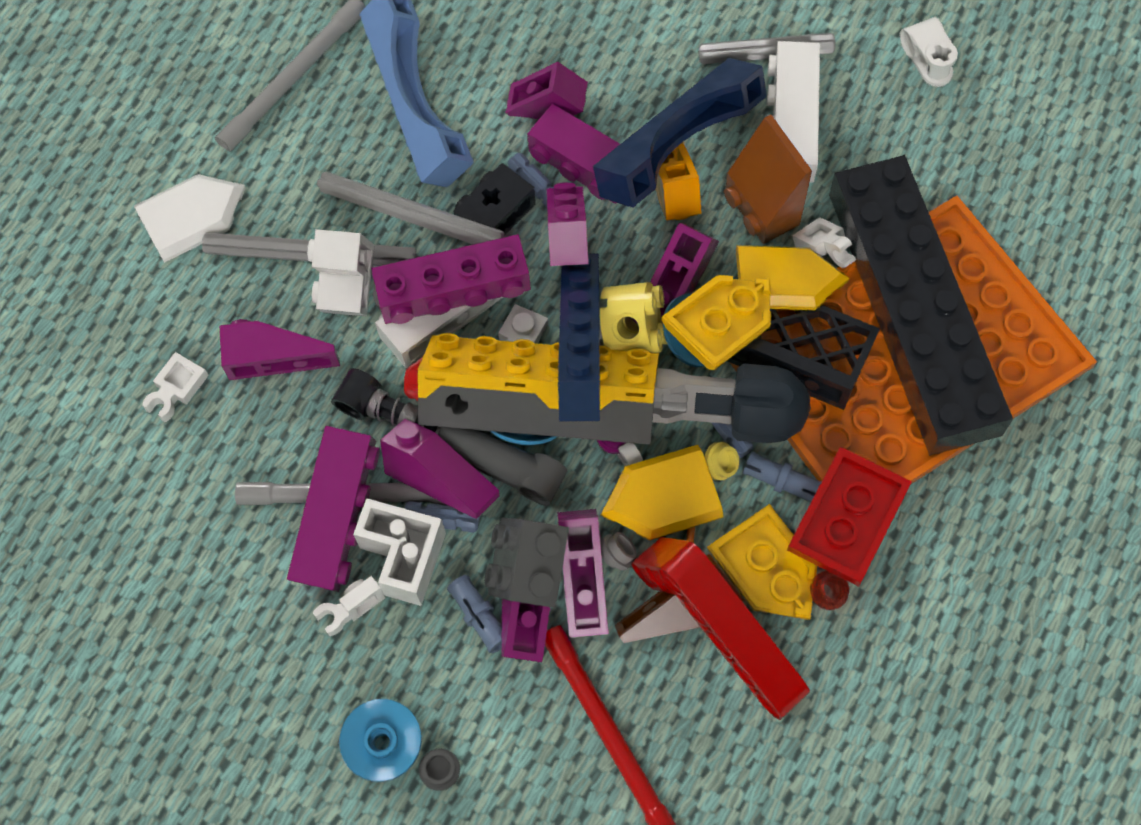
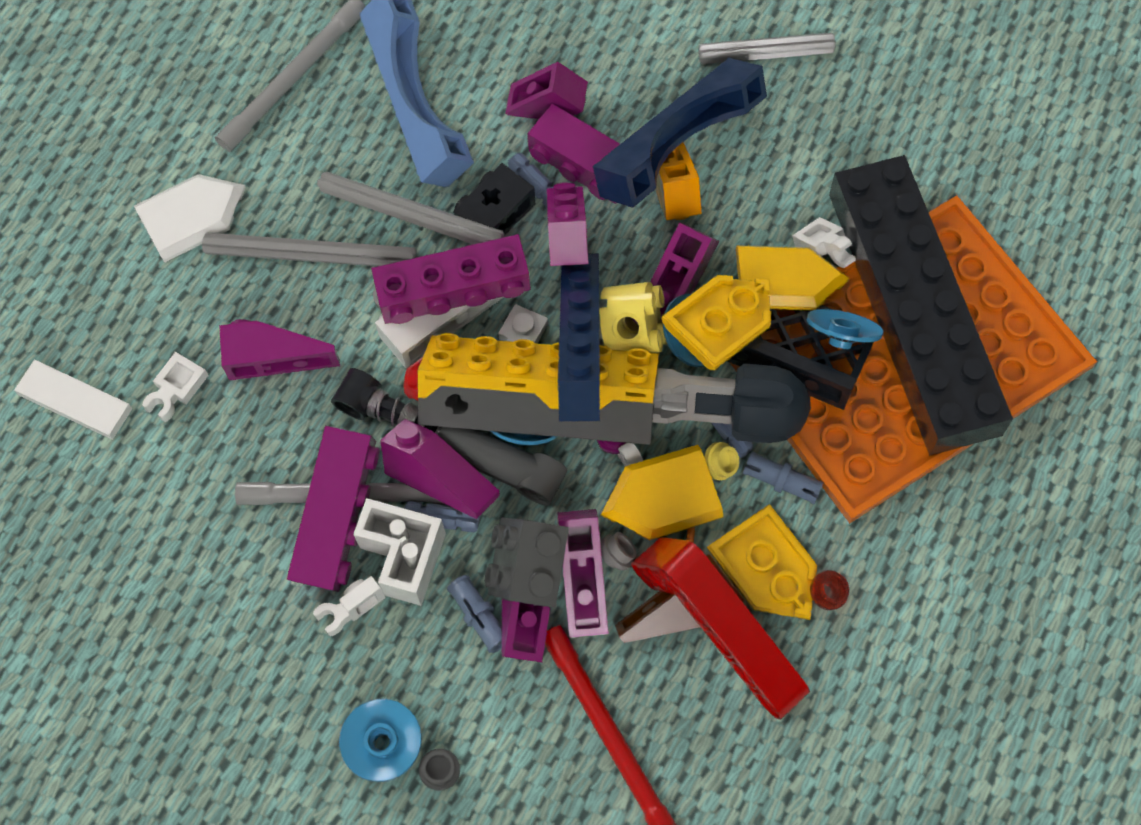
white brick [307,229,374,317] -> none
dark orange slope [724,114,812,245] -> none
white brick [767,41,820,182] -> none
red plate [787,446,912,587] -> none
white piece [900,17,958,87] -> none
none -> white tile [14,359,132,440]
none -> dark azure dish [807,309,884,349]

